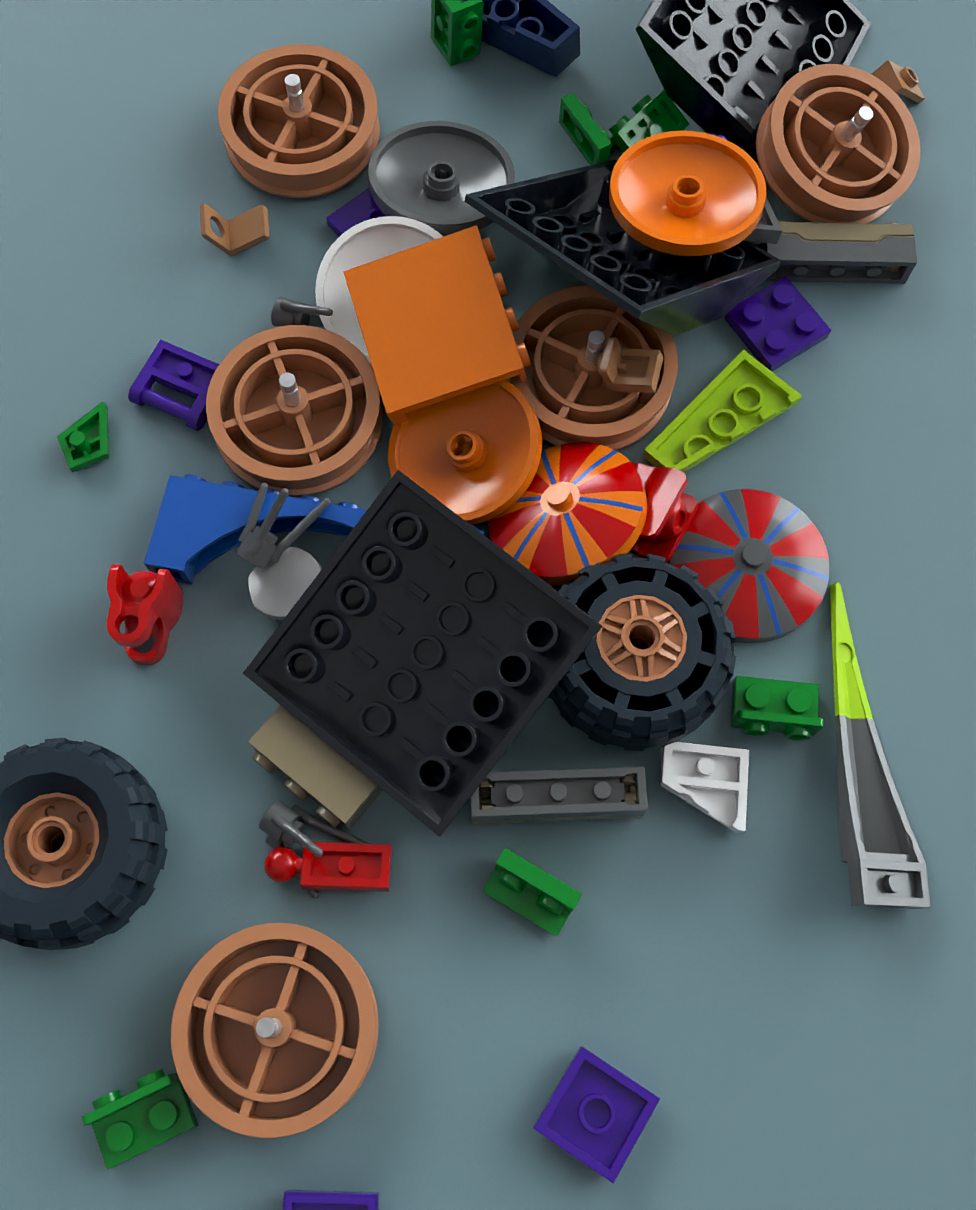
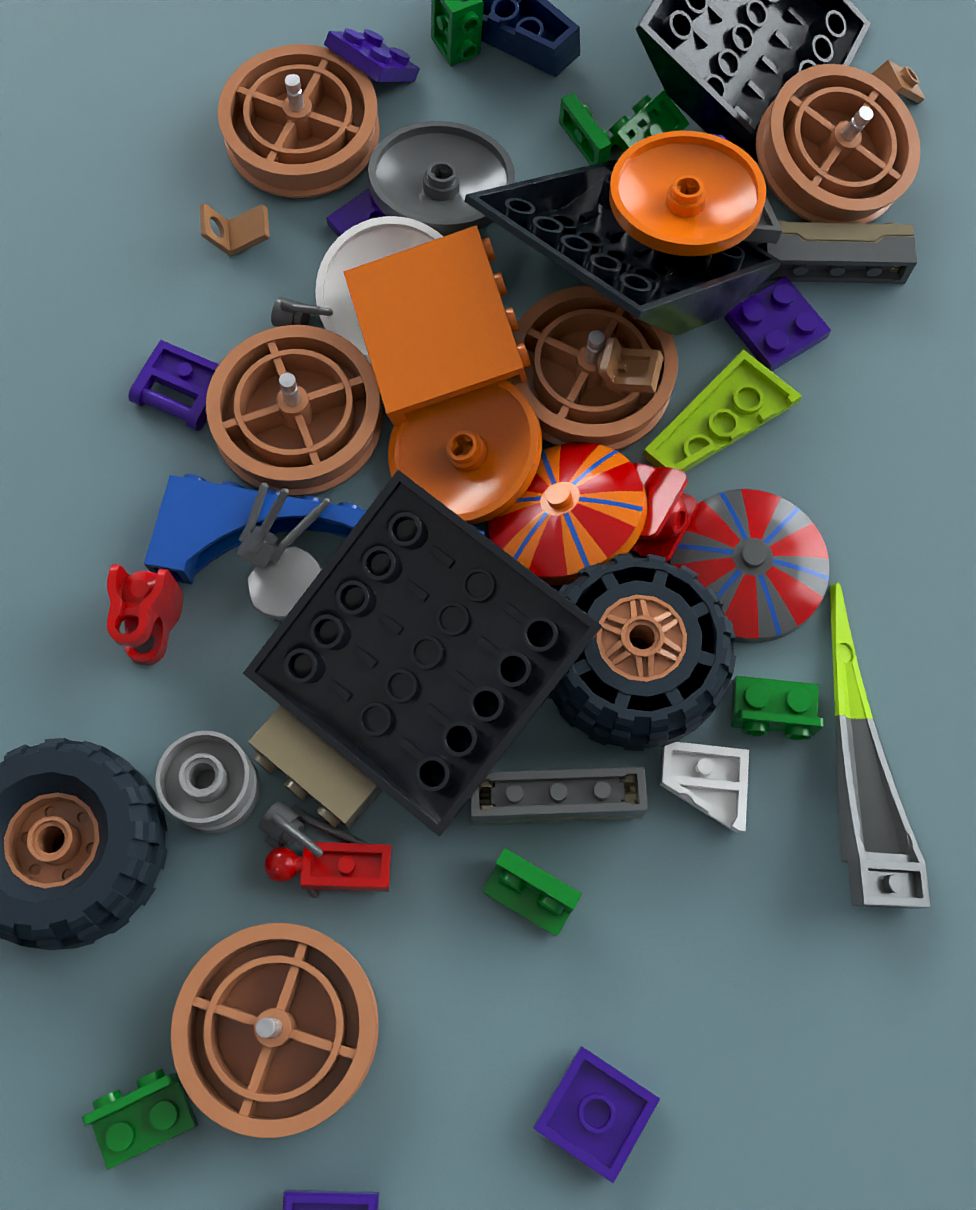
green piece [57,402,109,472] -> none
none -> light grey wheel [155,731,261,834]
none -> dark purple plate [324,28,420,82]

